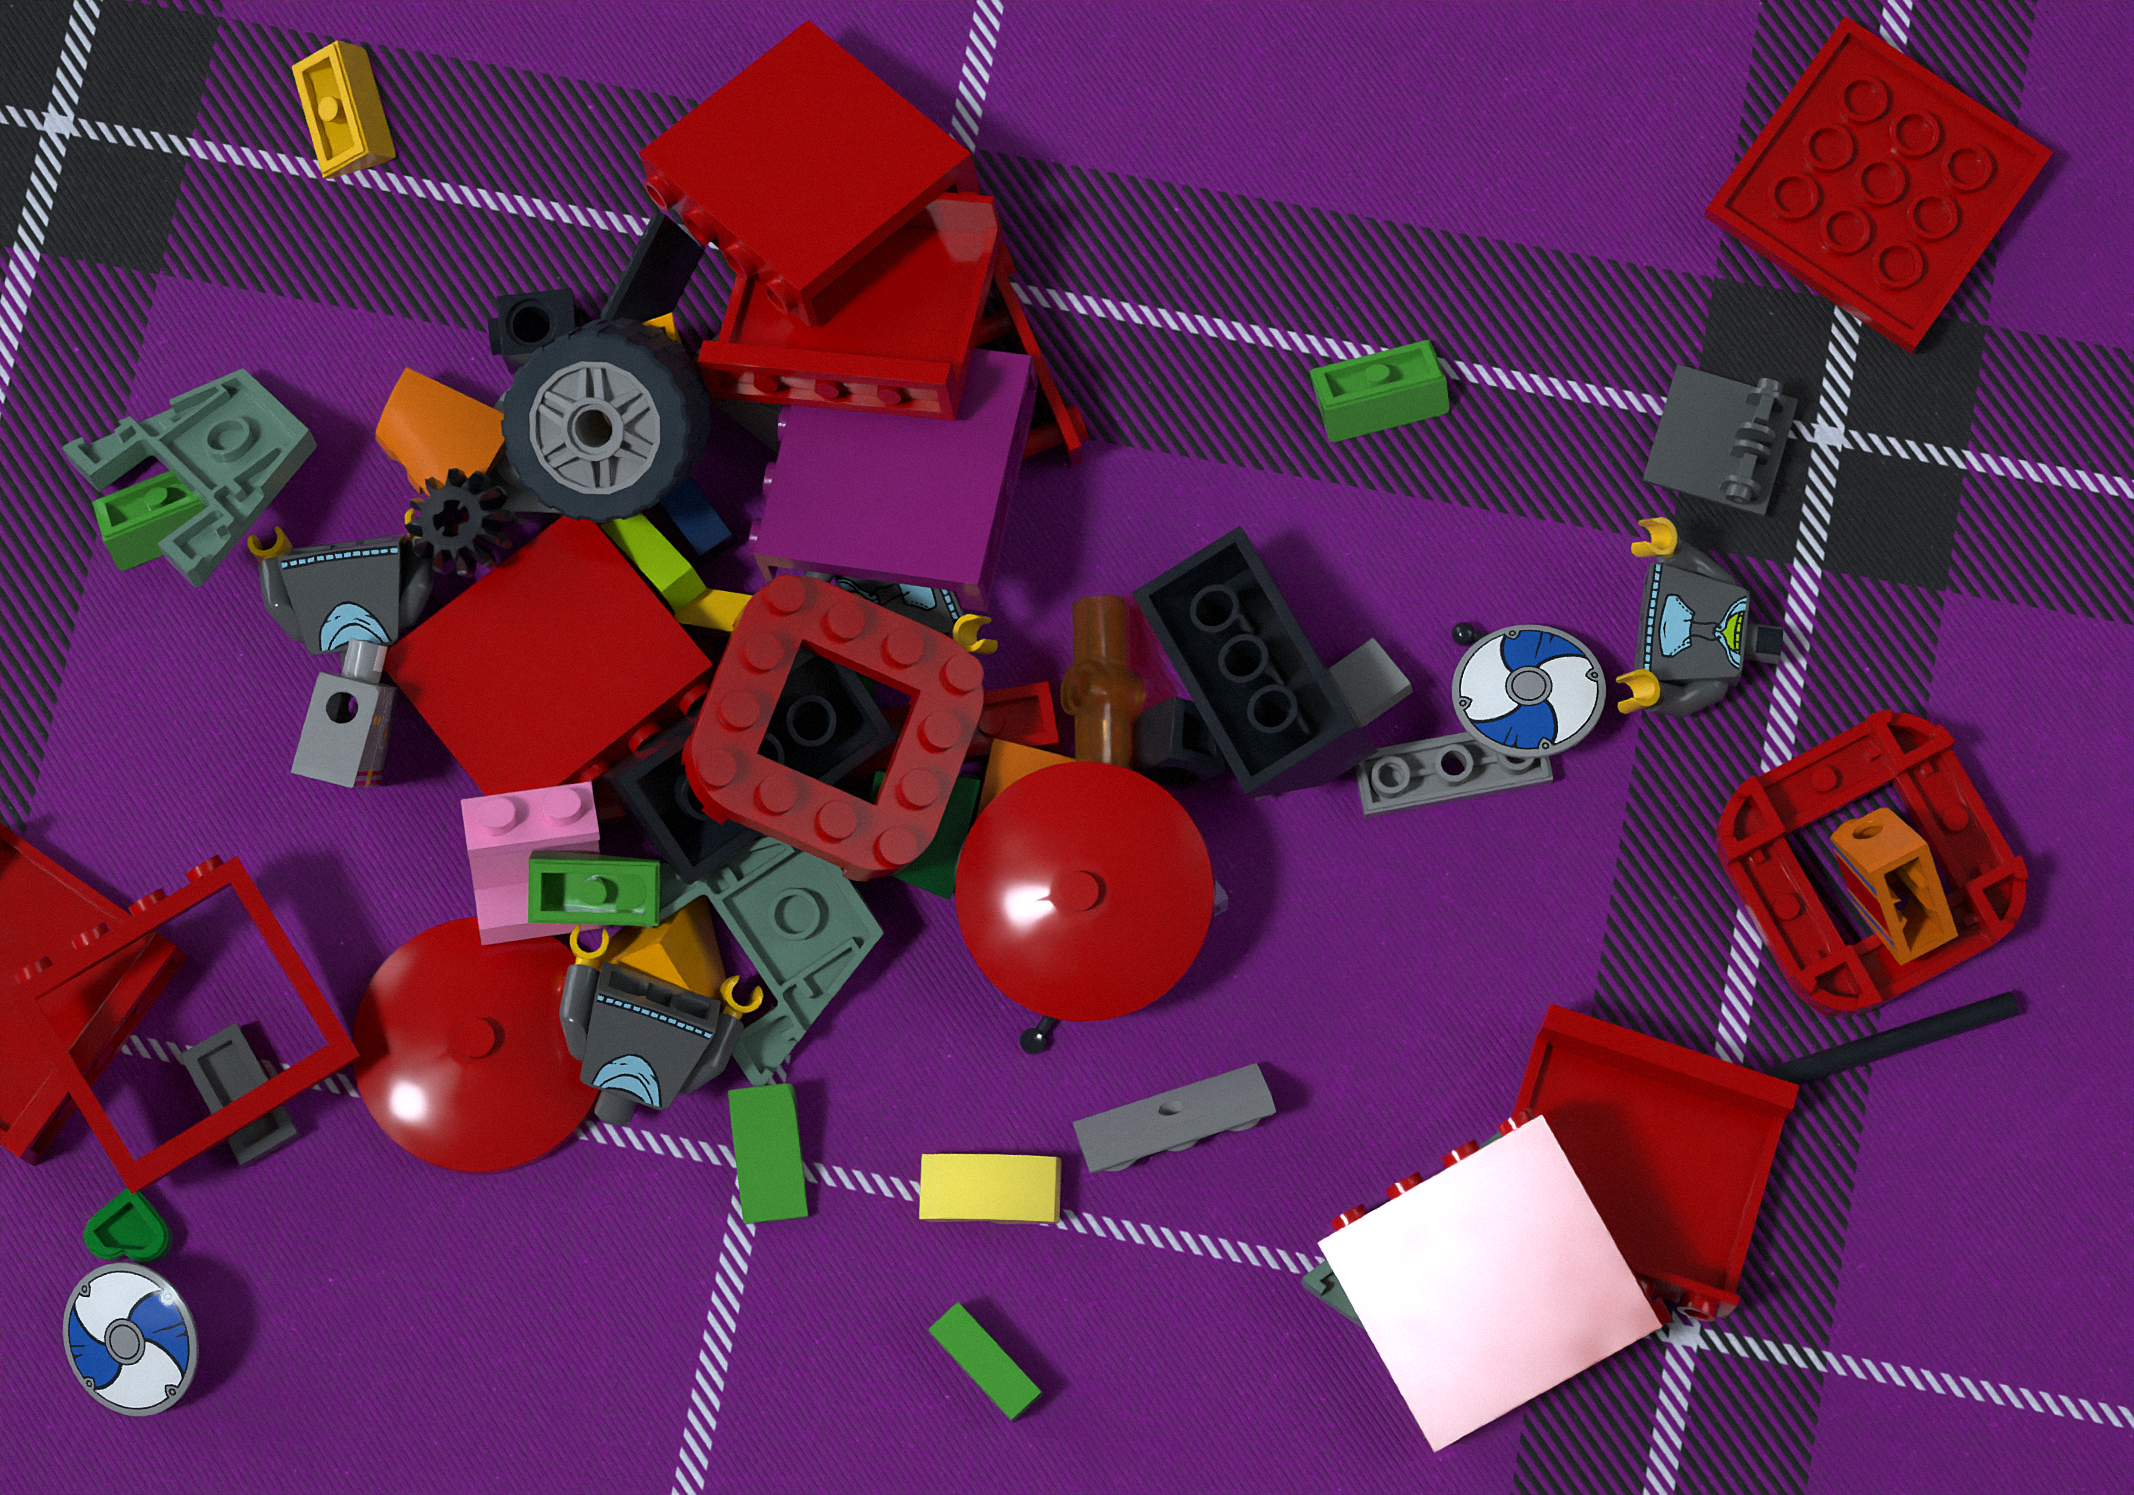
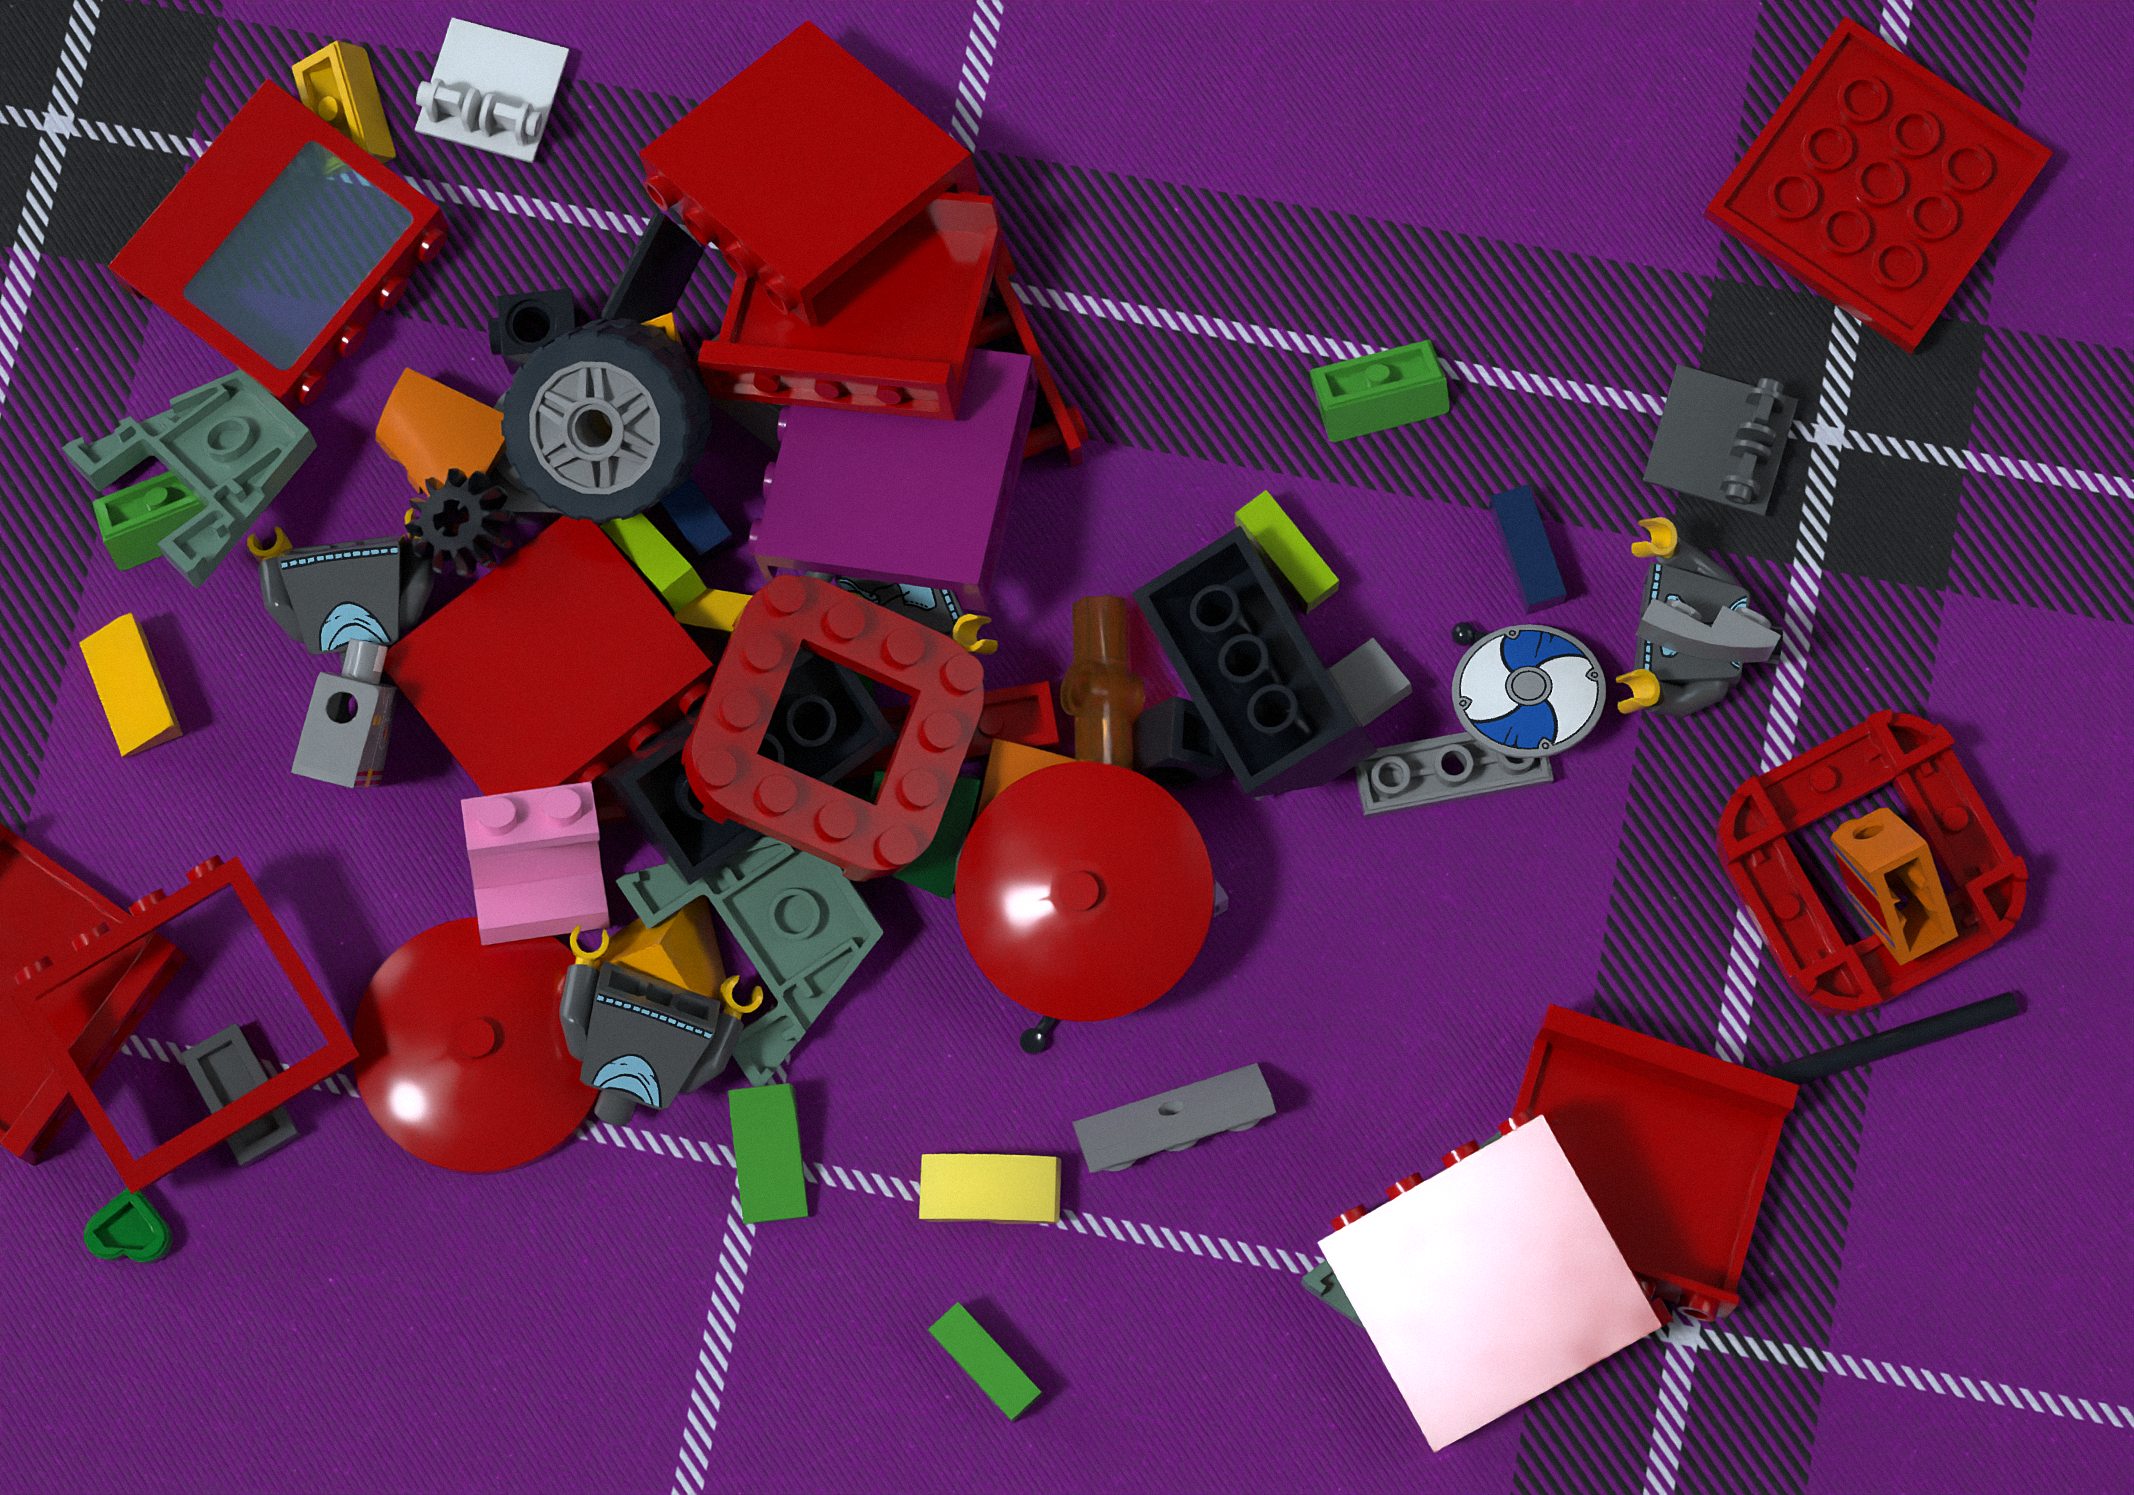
shield [63,1262,199,1416] -> none
bright green slope [528,851,660,926] -> none
none -> yellow slope [79,612,183,758]
none -> panel [107,78,449,414]
none -> white hinge [415,18,570,163]
none -> lime piece [1234,490,1339,613]
none -> dark blue piece [1488,484,1567,615]
none -> light grey slope [1635,598,1781,663]

